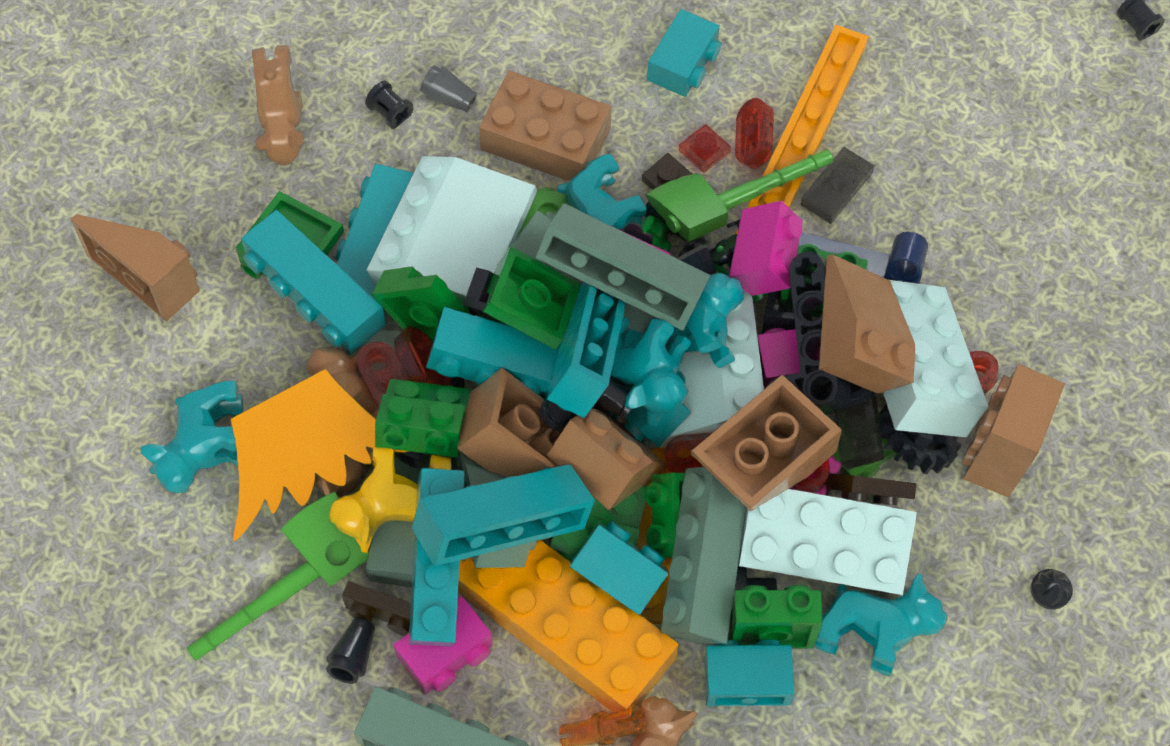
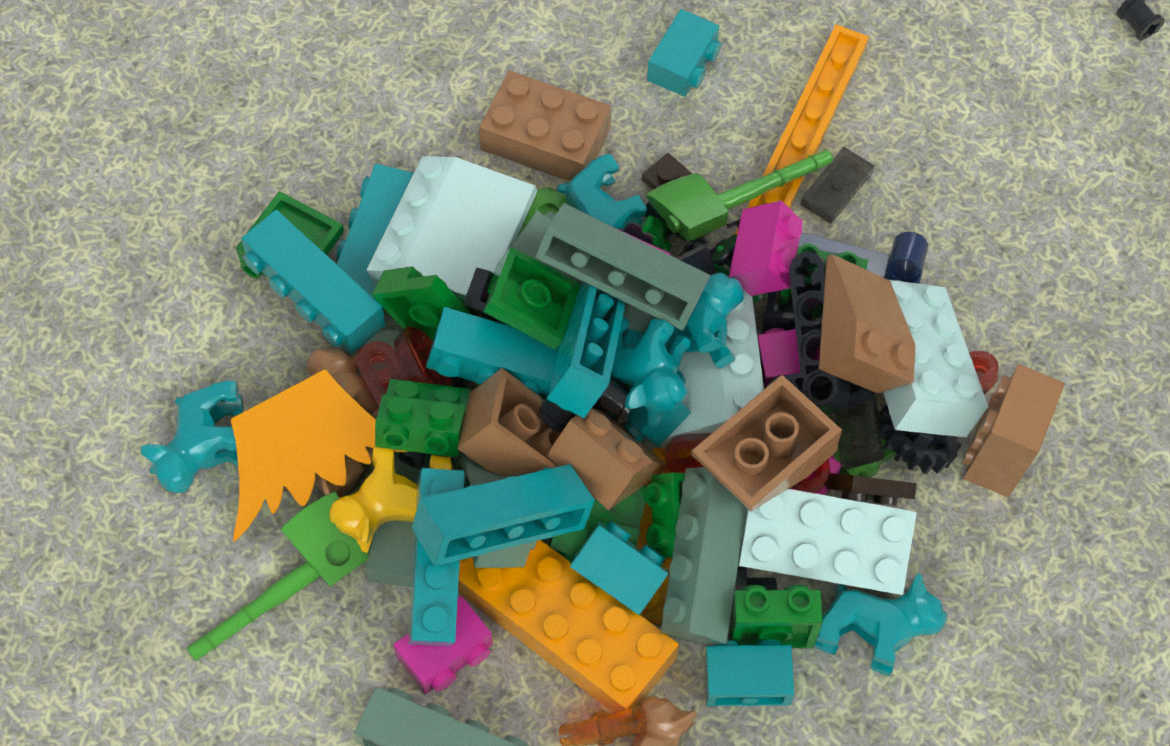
medium nougat slope [71,214,200,322] -> none
medium nougat animal [252,45,304,165] -> none
black cone [326,618,376,684] -> none
dark brown plate [342,581,411,636] -> none
black bush [365,80,414,129] -> none
dark grey cone [420,65,477,112] -> none
clear red plate [679,124,731,173] -> none
clear red plate [735,98,774,169] -> none
black plate [1030,569,1073,610] -> none

